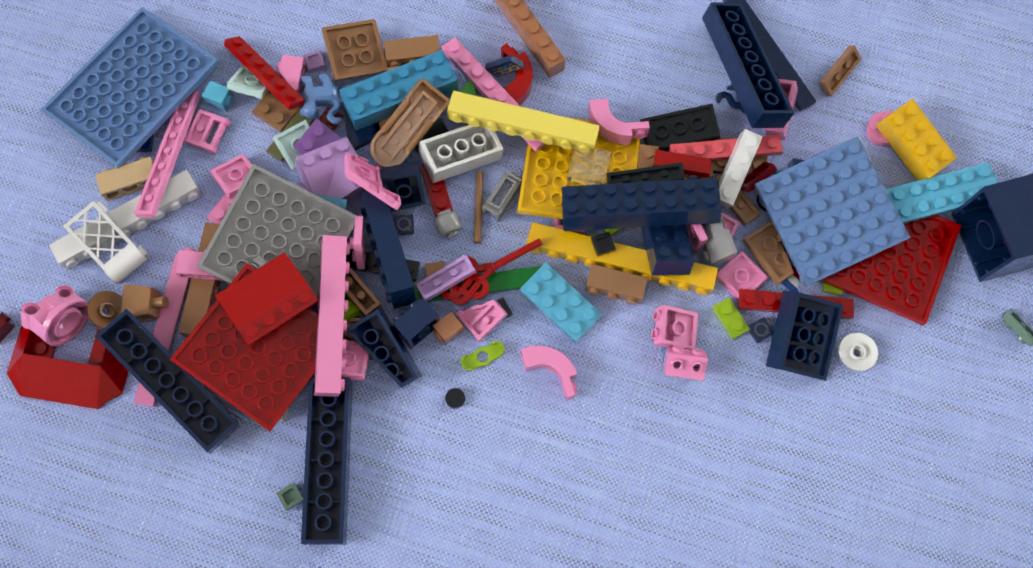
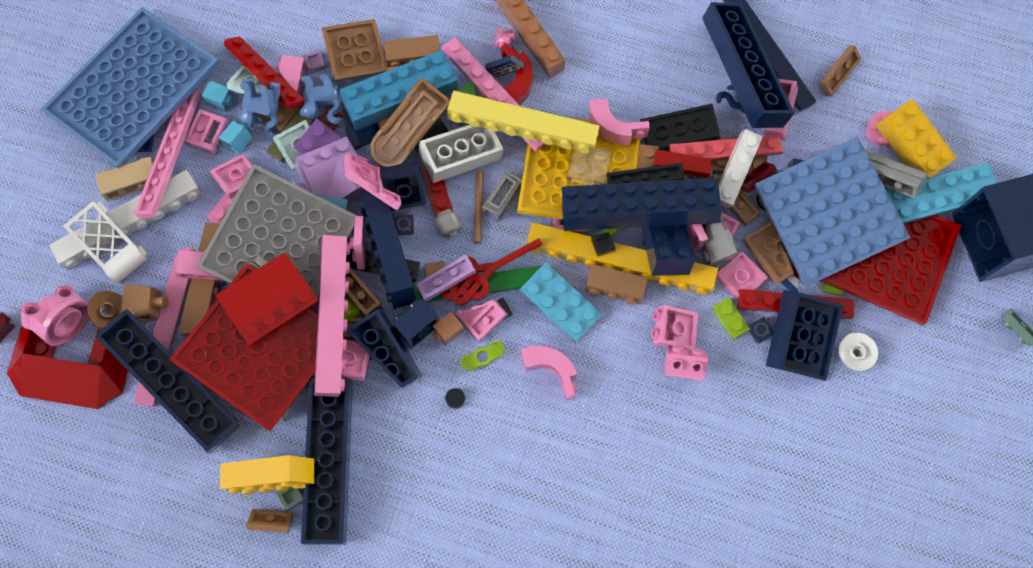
none -> medium azure brick [218,121,253,154]
none -> yellow brick [220,455,314,495]
none -> medium blue animal [238,79,280,139]
none -> medium nougat plate [247,509,293,533]
none -> bright pink plant [494,27,516,48]
none -> light grey brick [865,150,927,199]

